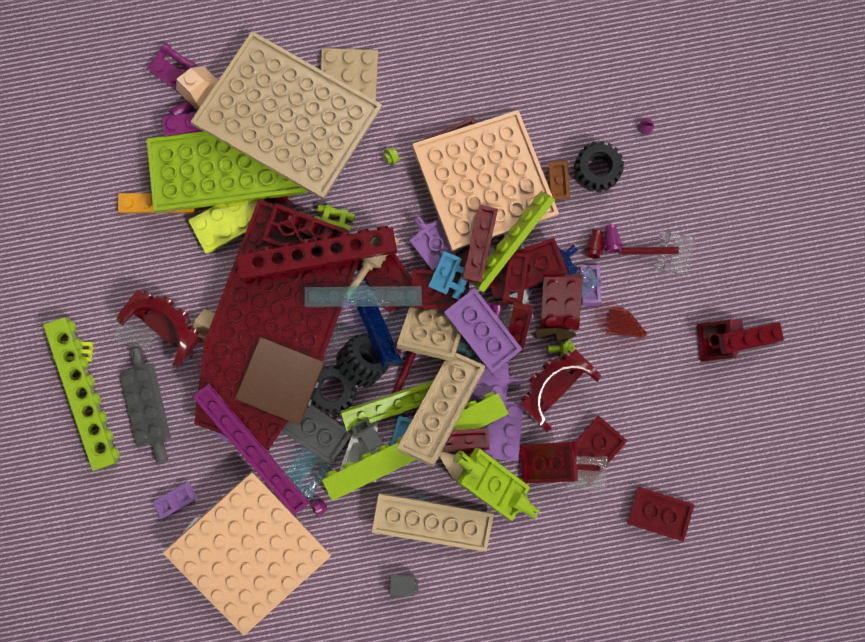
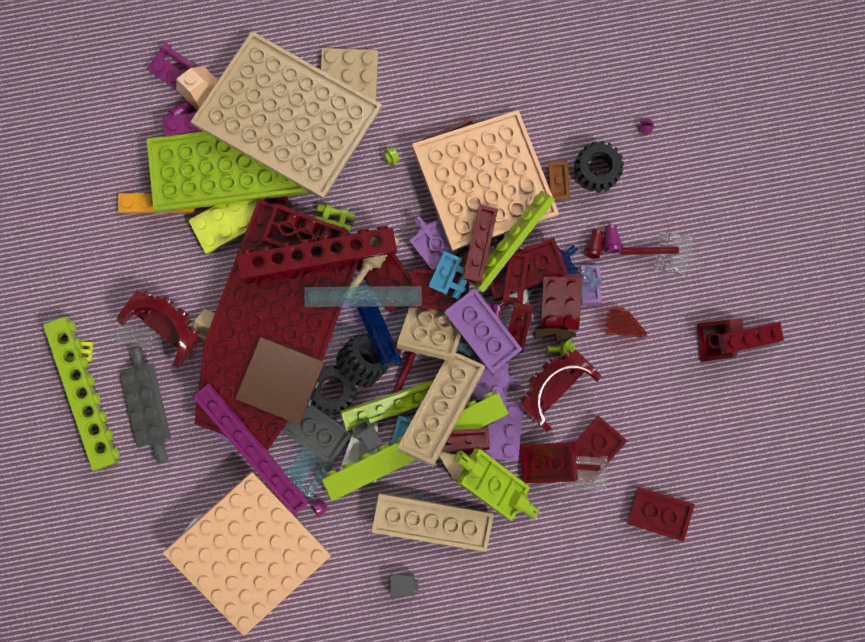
medium lavender slope [152,482,198,519] -> none

